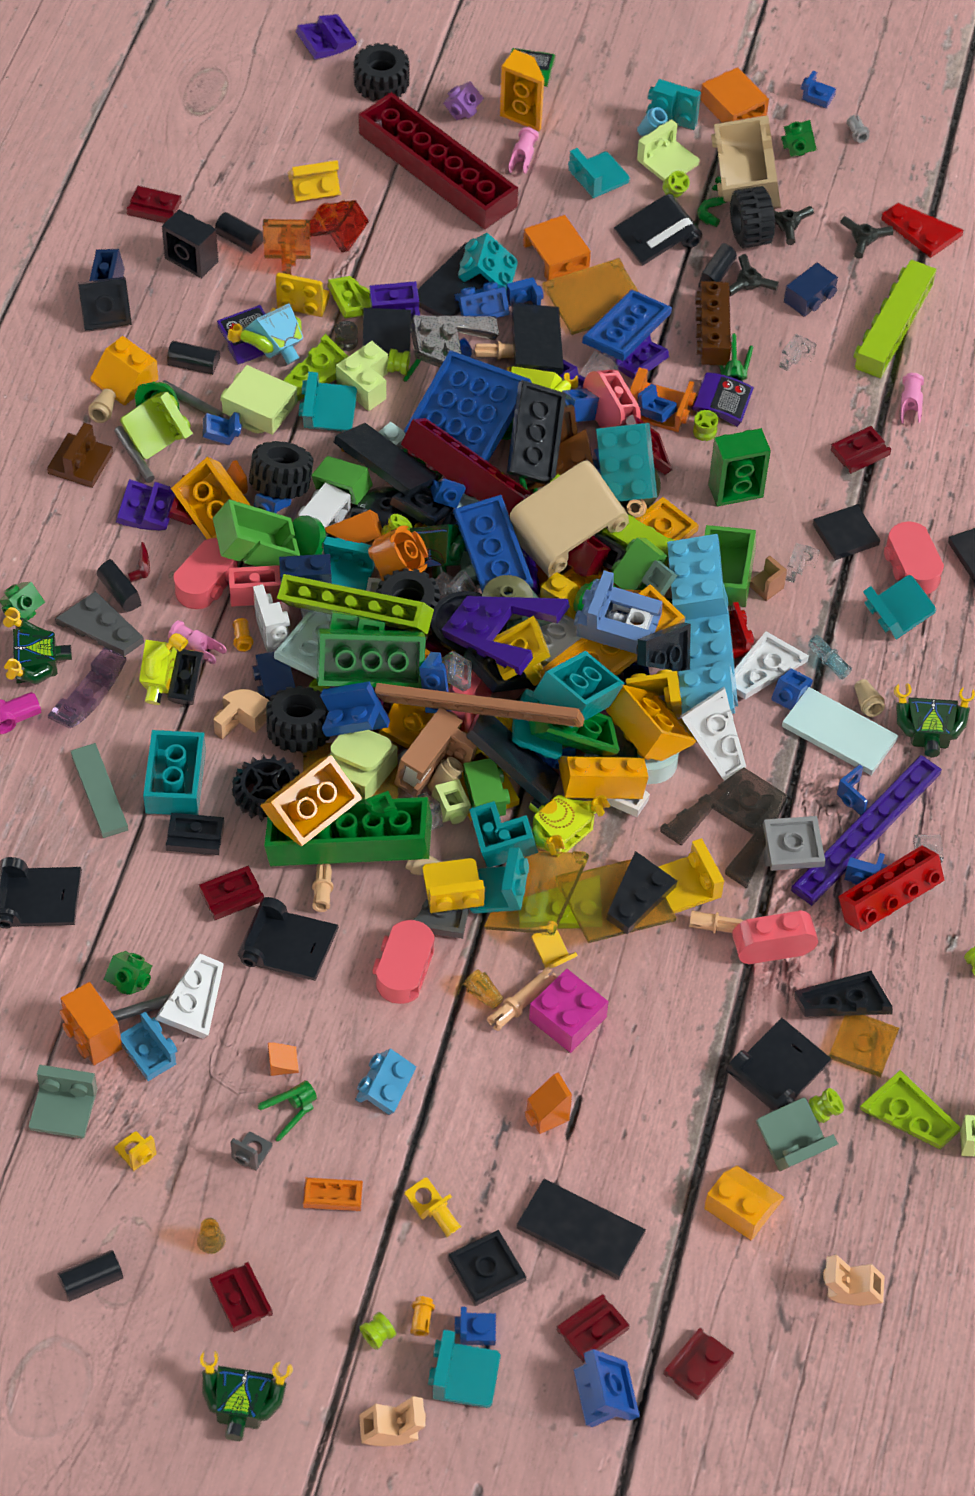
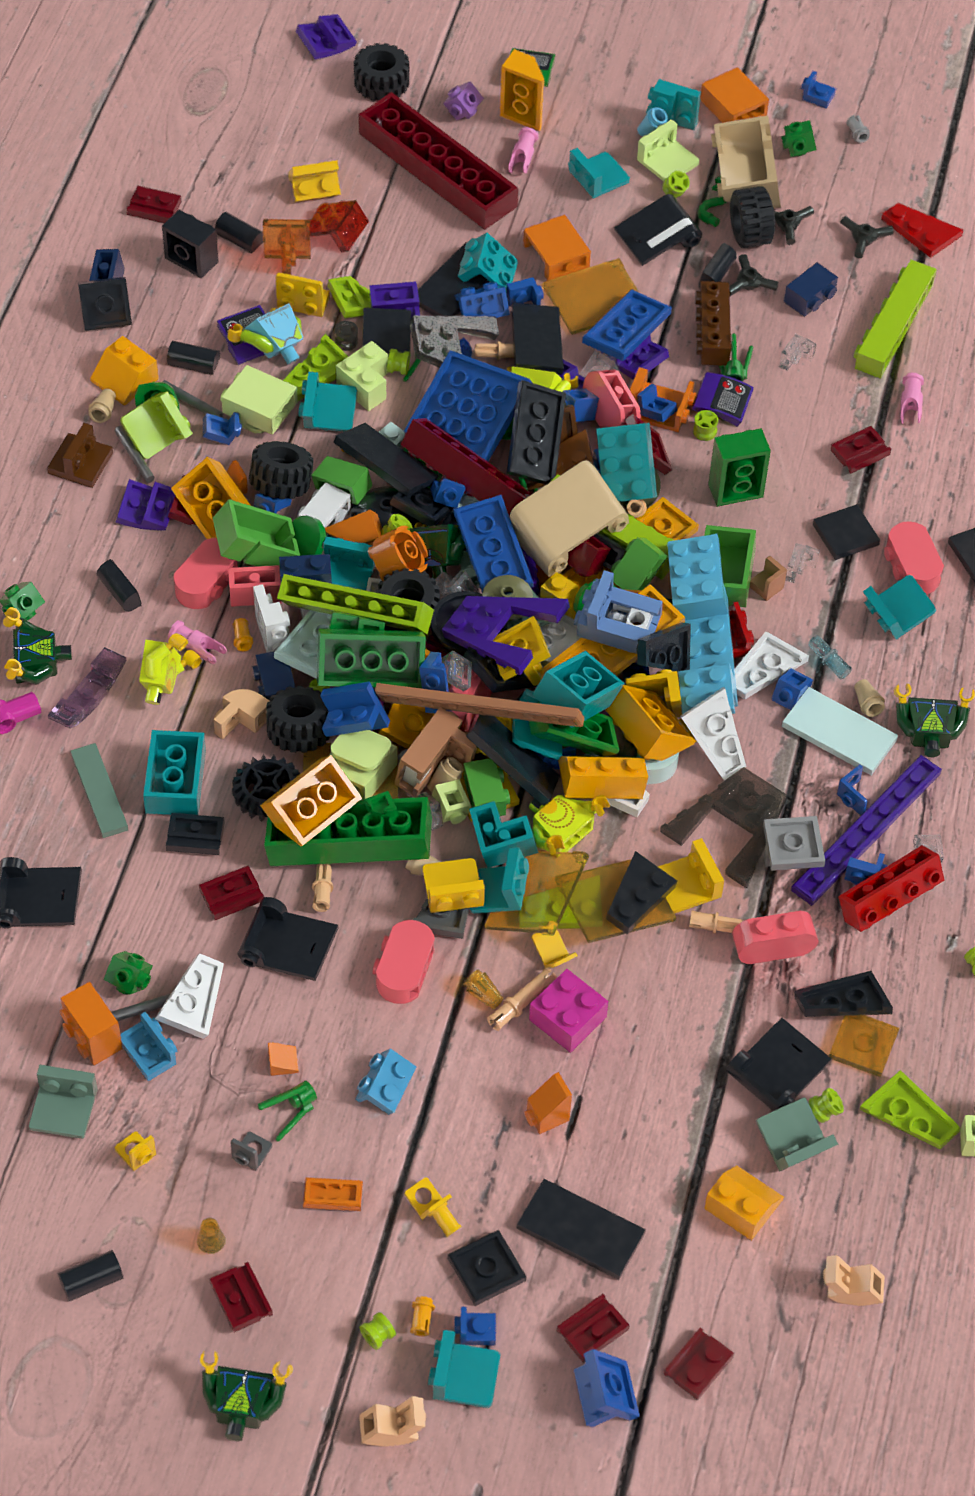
dark grey wing [55,591,144,656] -> none
dark red bar [128,542,150,582] -> none
black brick [167,649,204,705] -> none
sand green plate [641,560,678,596] -> none

